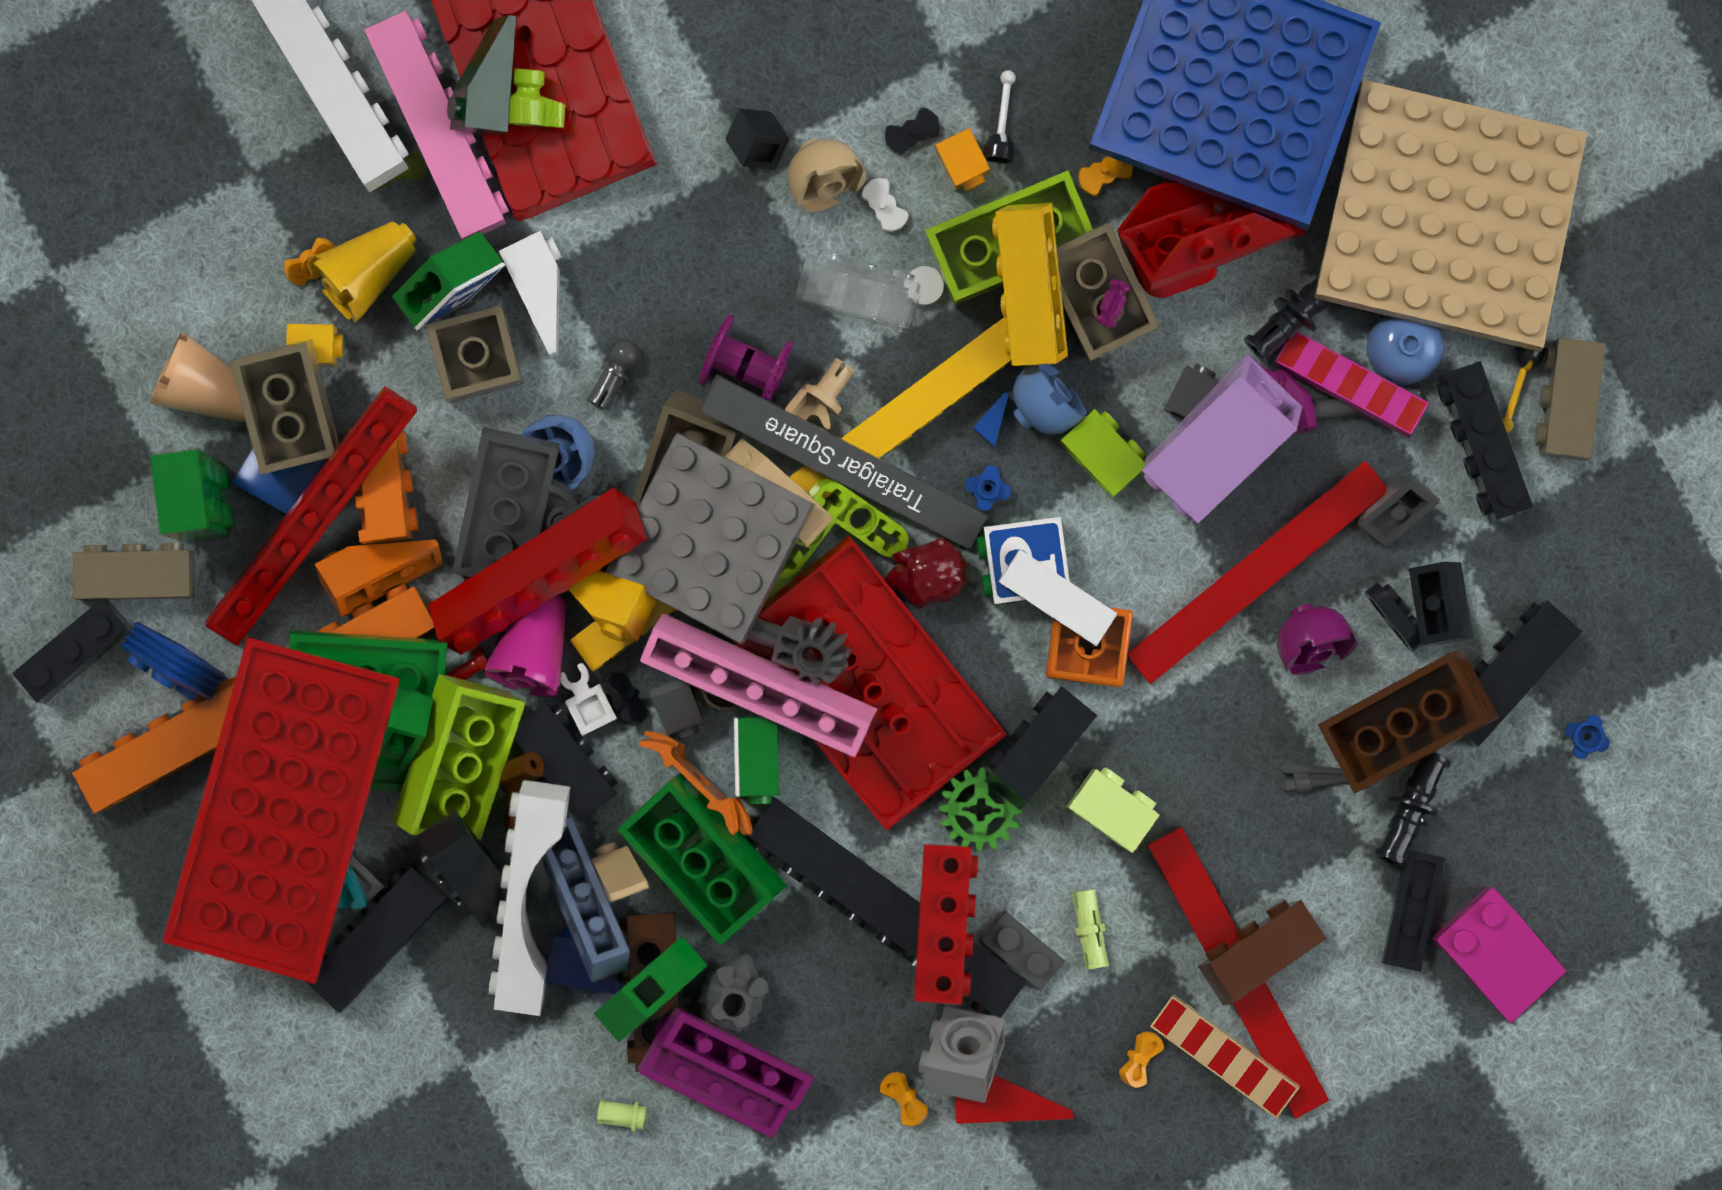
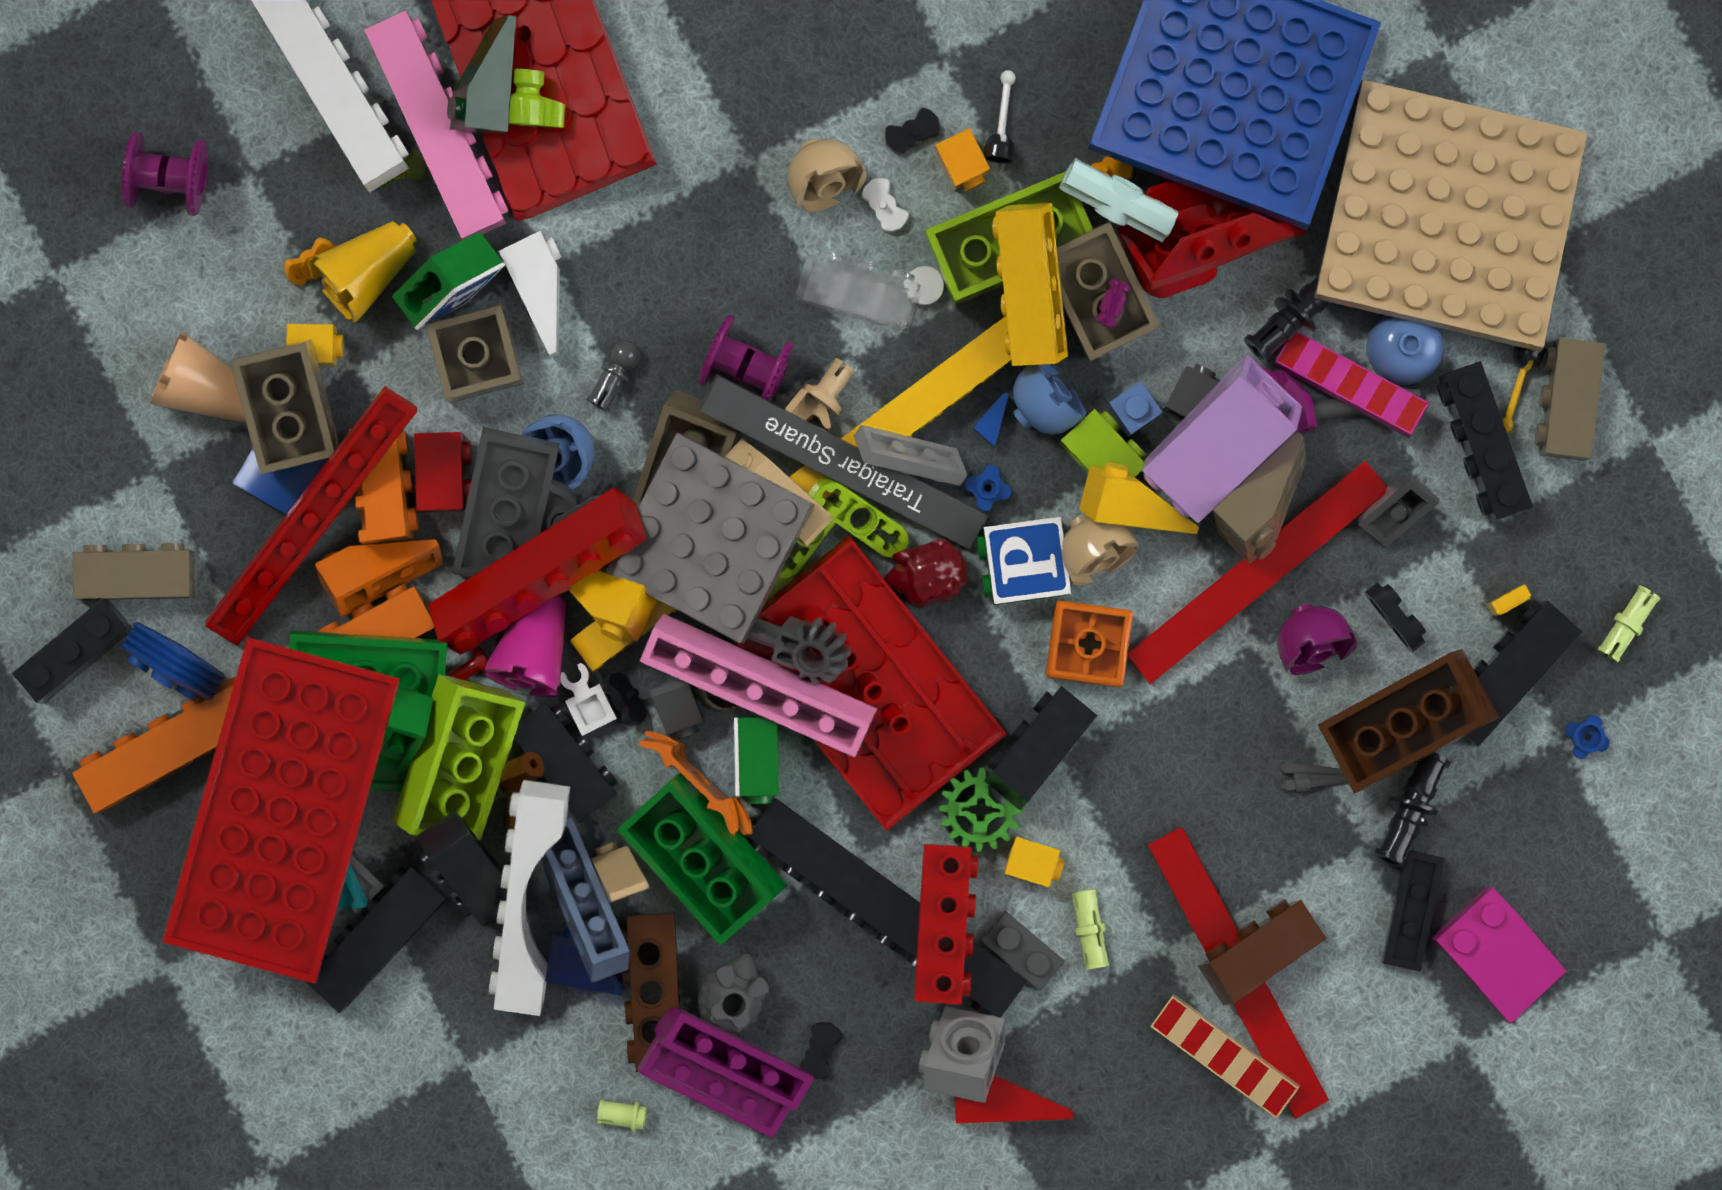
green brick [150,449,235,543] -> none
green slope [593,936,708,1043] -> none
black panel [726,108,790,170] -> none
light orange piece [879,1072,928,1126] -> none
white tile [998,549,1118,646] -> none
yellowish green brick [1065,768,1160,853] -> none
light orange piece [1119,1031,1164,1088] -> none
black brick [1409,561,1474,645] -> none
none -> magenta hose [121,131,208,216]
none -> red brick [414,432,472,513]
none -> black piece [800,1022,843,1079]
none -> light grey plate [854,425,967,486]
none -> yellow brick [1004,836,1065,887]
none -> light aqua piece [1060,158,1178,243]
none -> tan cylinder [1062,514,1139,586]
none -> yellow slope [1079,462,1199,534]
none -> medium blue brick [1107,381,1163,438]
none -> dark tan slope [1213,432,1306,564]
none -> yellow tile [1486,584,1531,617]
none -> yellowish green pin [1597,585,1660,663]

